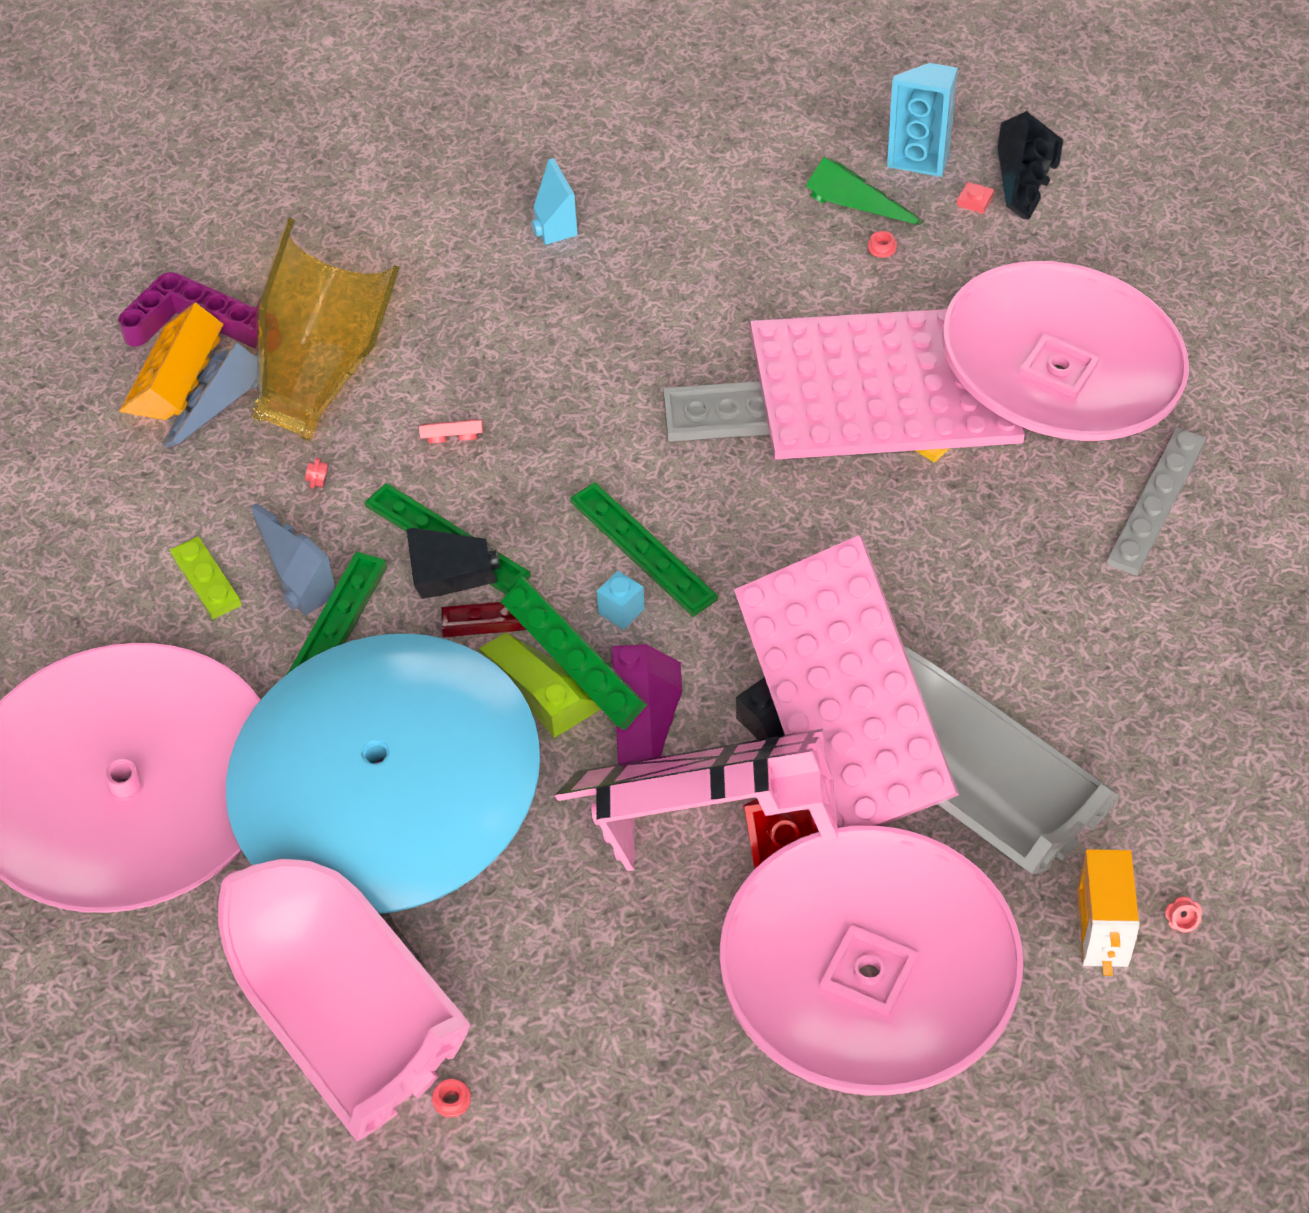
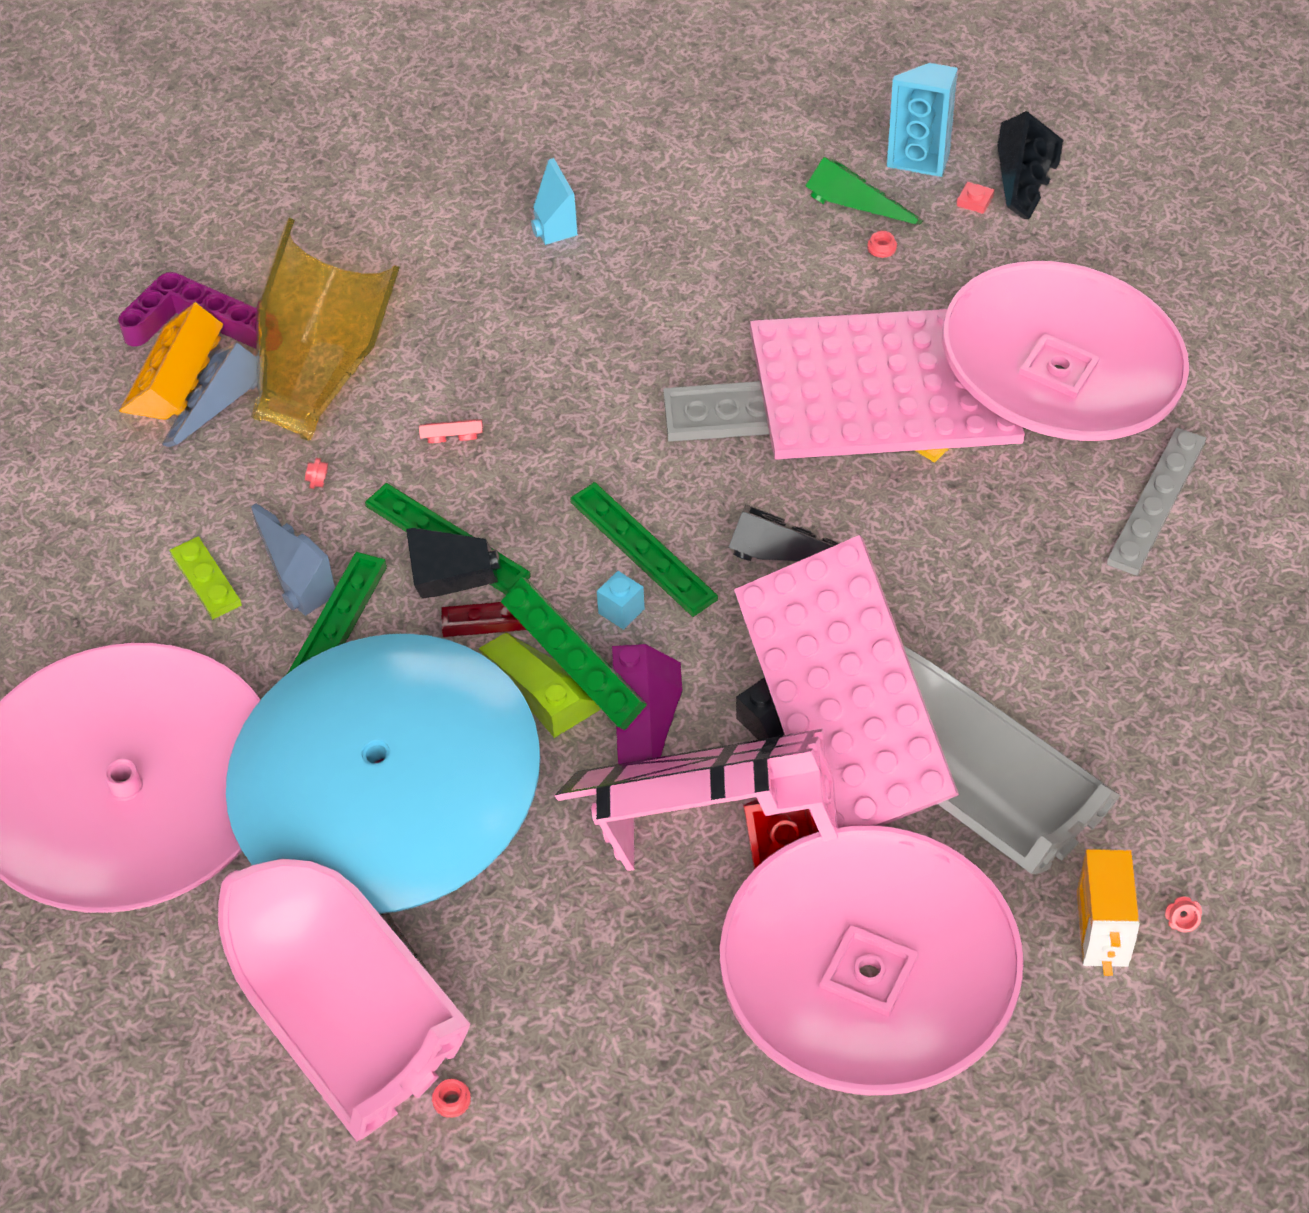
none -> black wedge [728,504,840,561]

